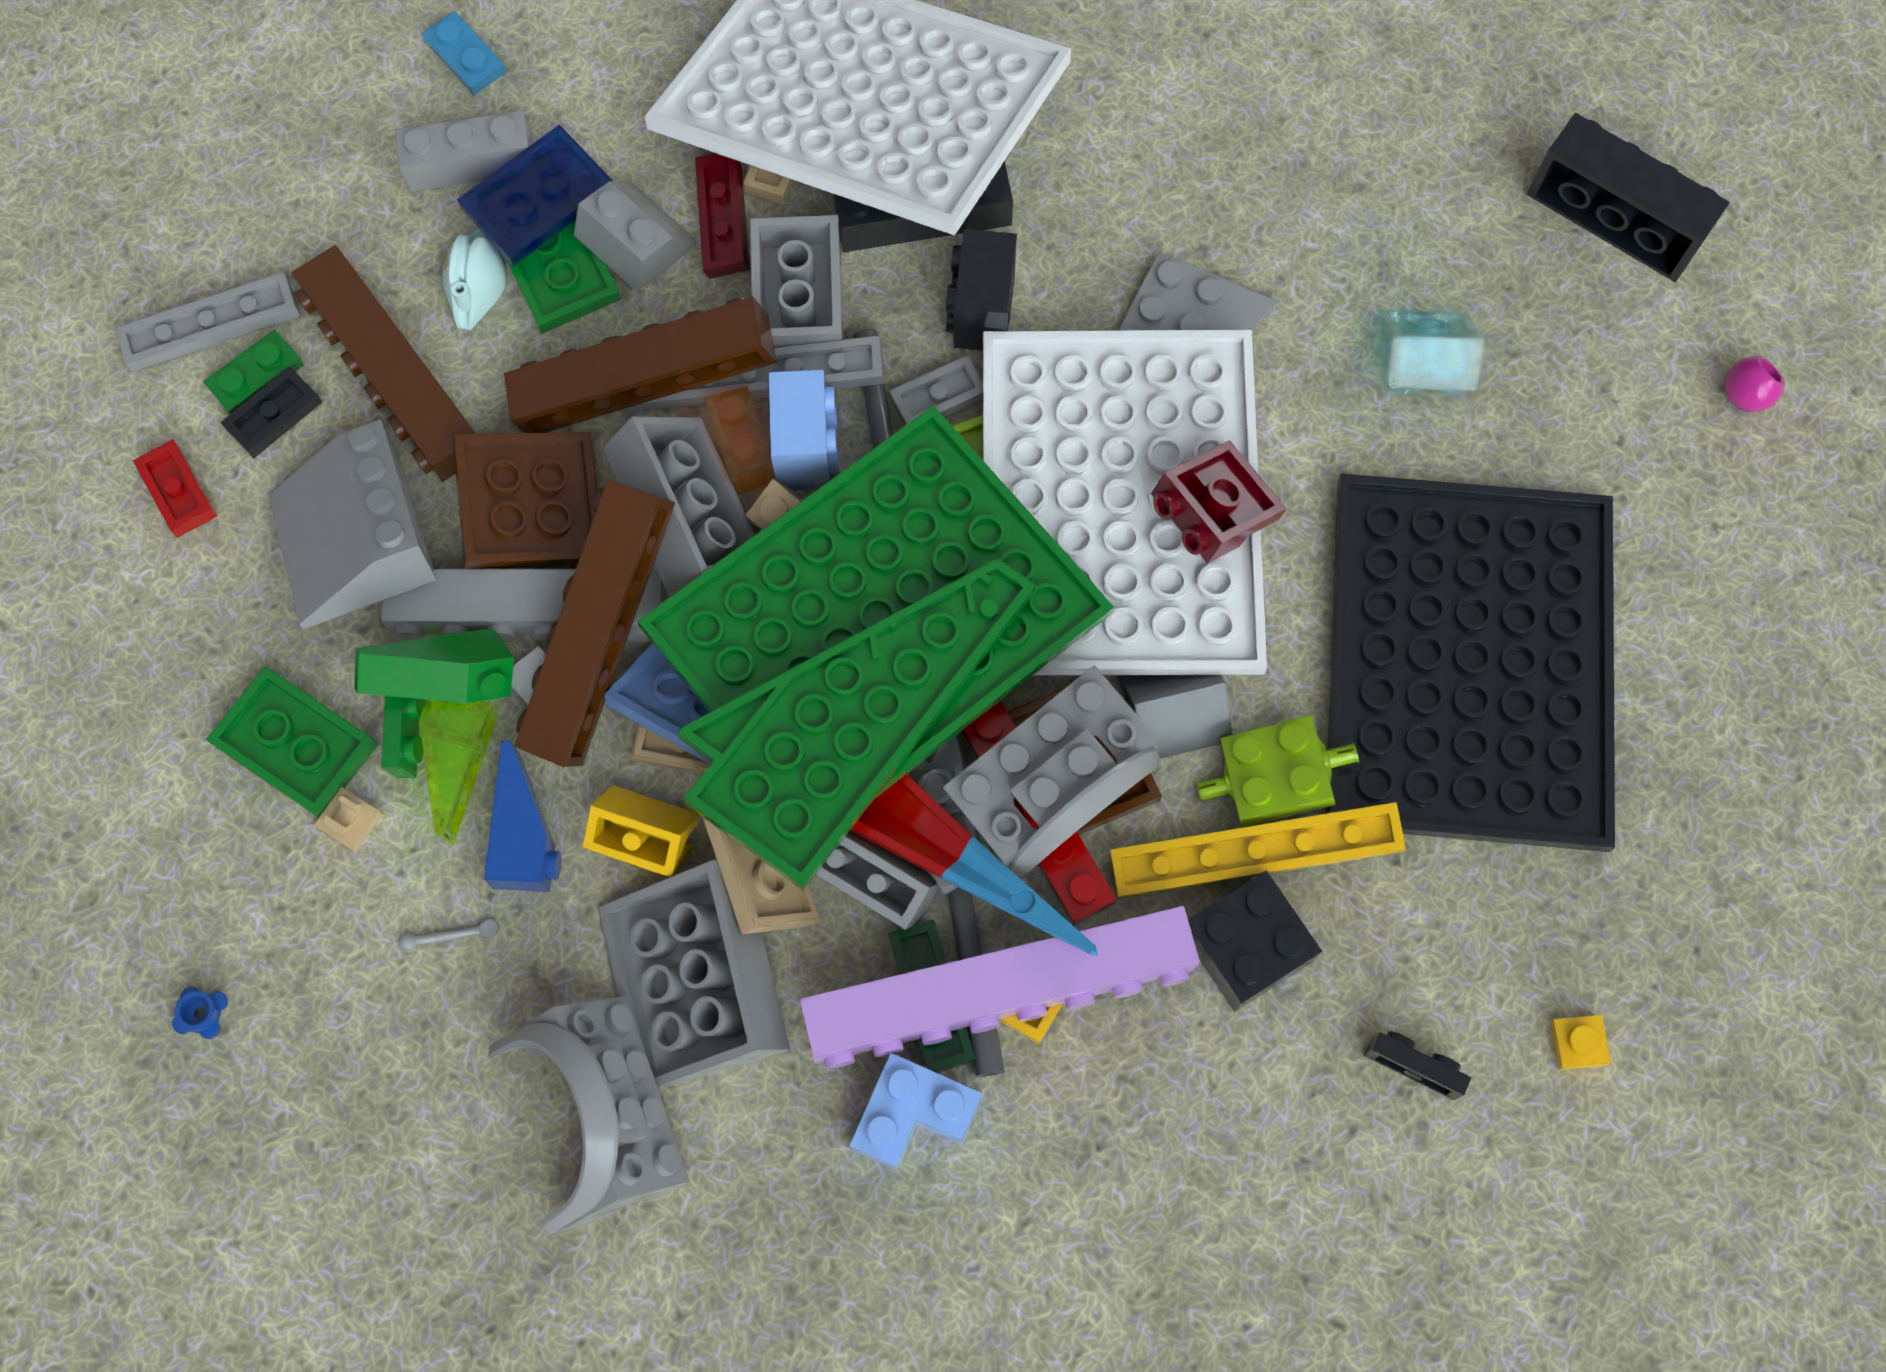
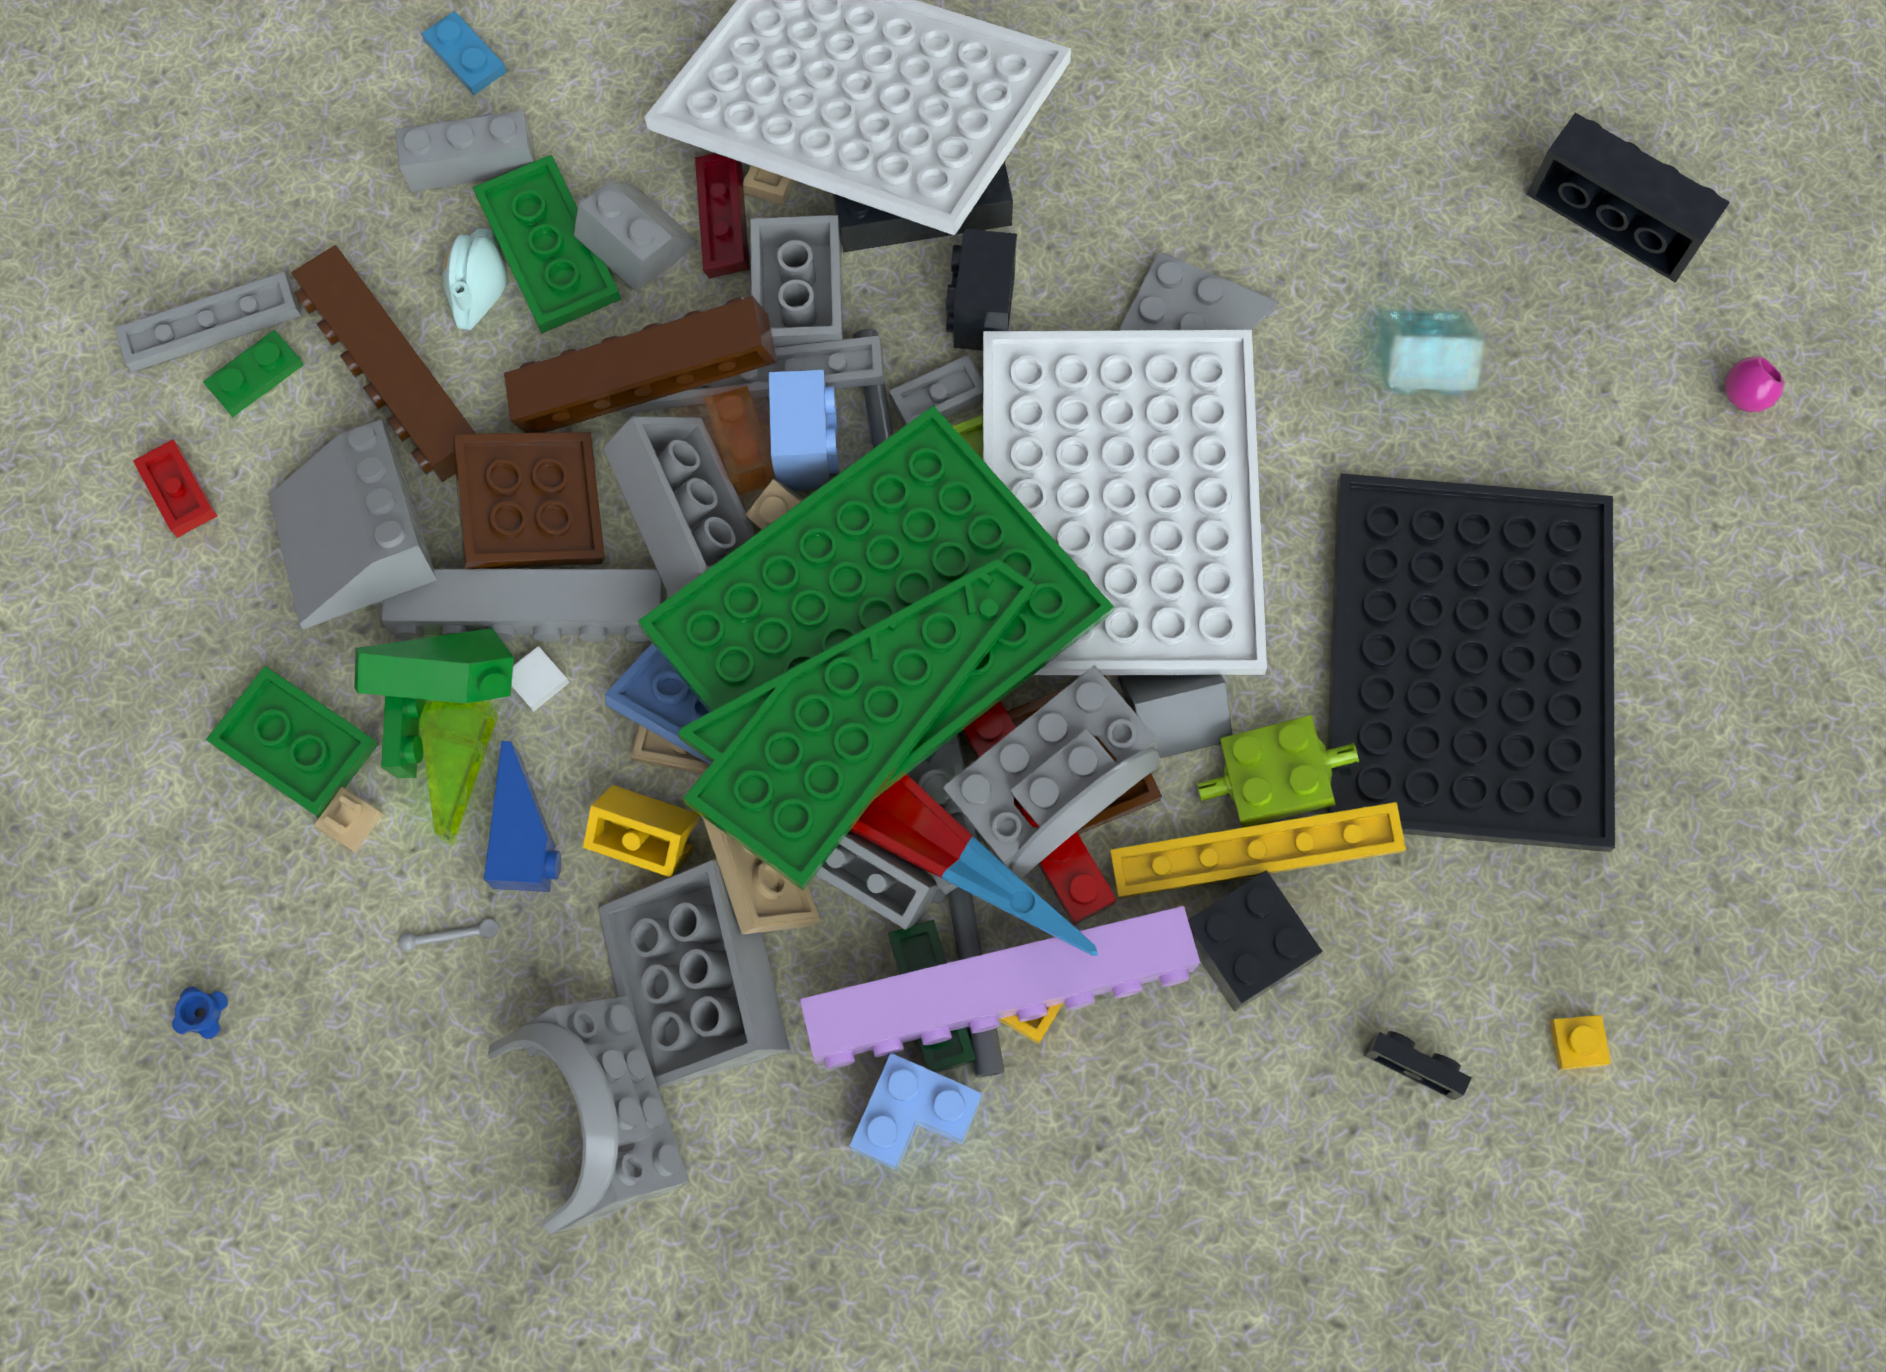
black plate [220,366,322,459] -> none
clear blue plate [457,124,613,266] -> none
reddish brown brick [514,479,675,767] -> none
dark red plate [1151,440,1287,564] -> none

